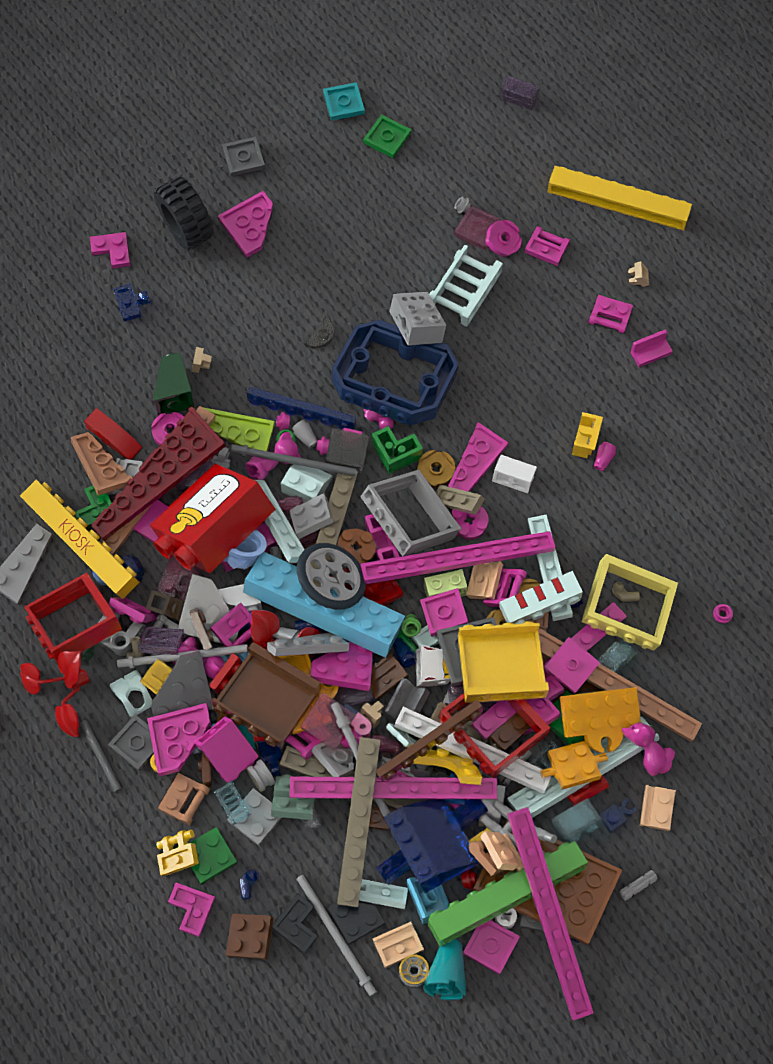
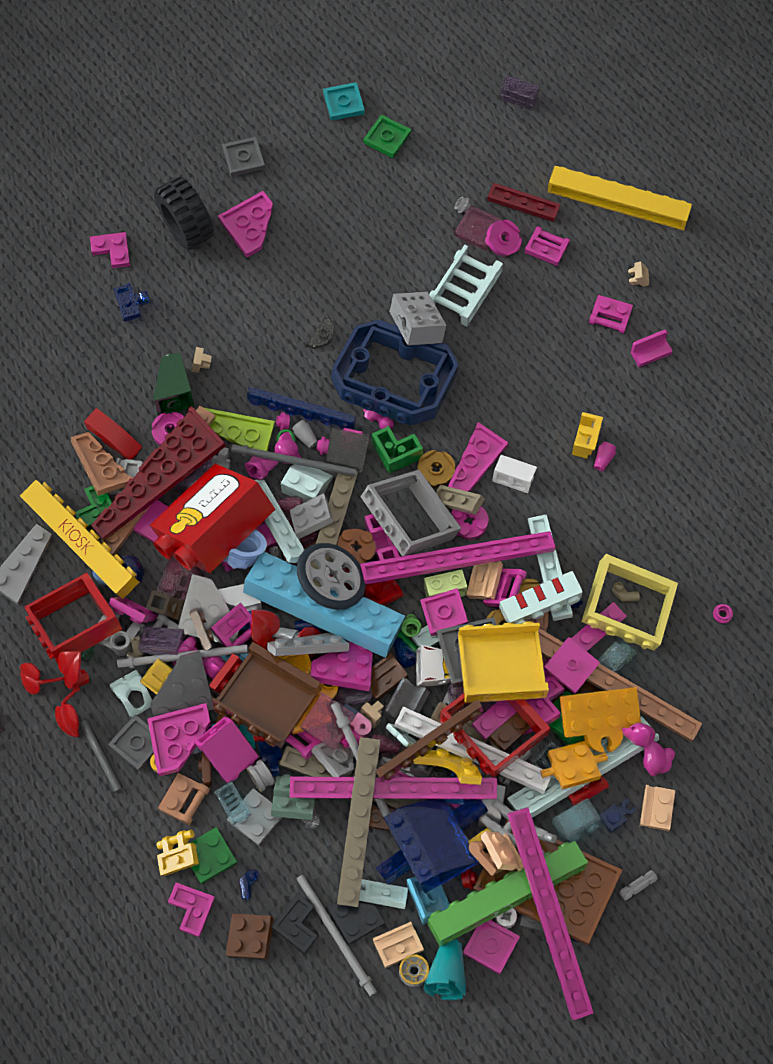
none -> dark red plate [487,183,561,222]

